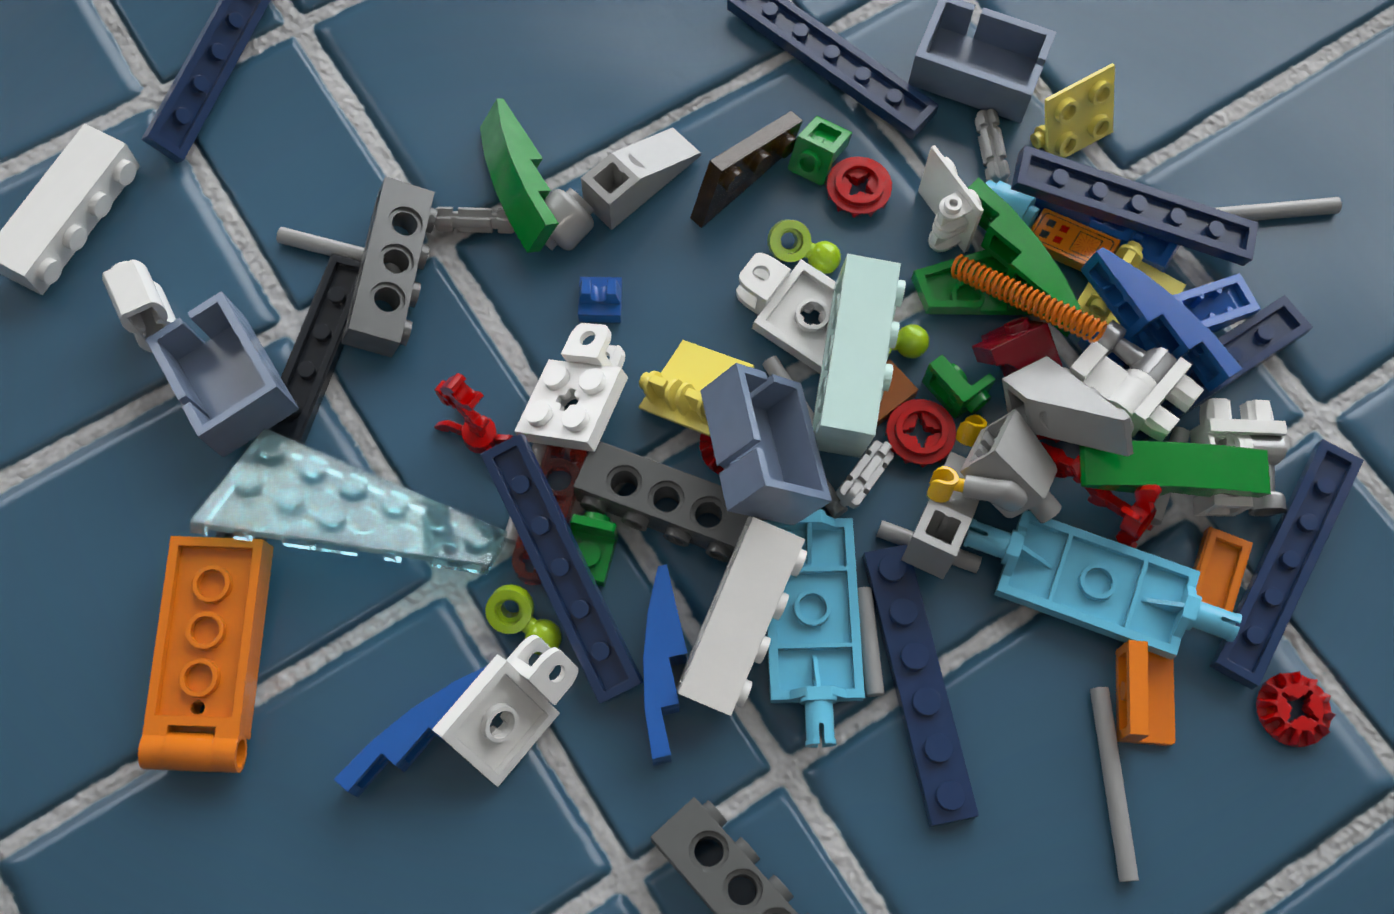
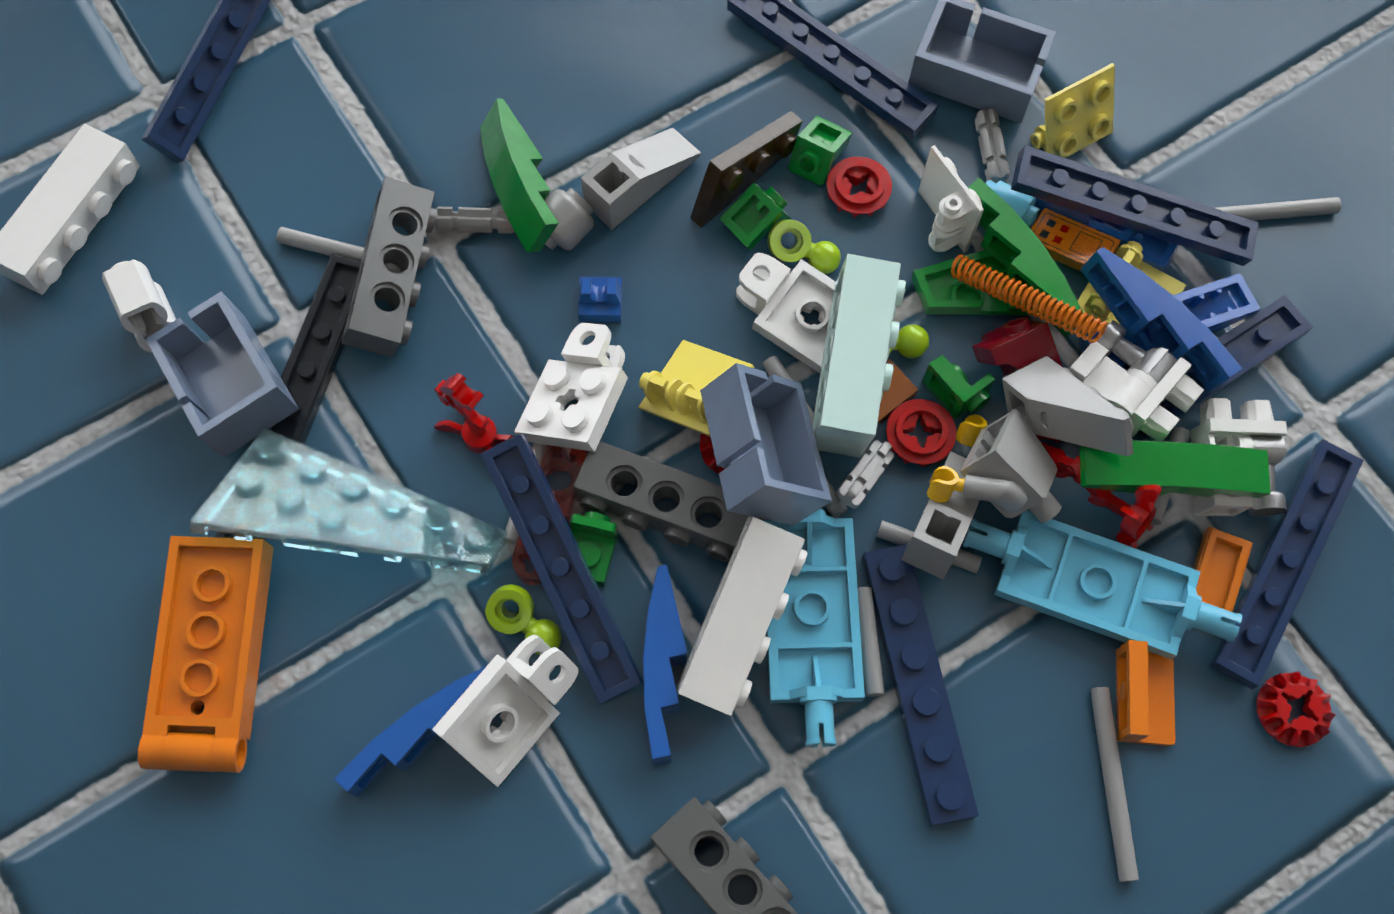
none -> green bracket [720,183,792,250]

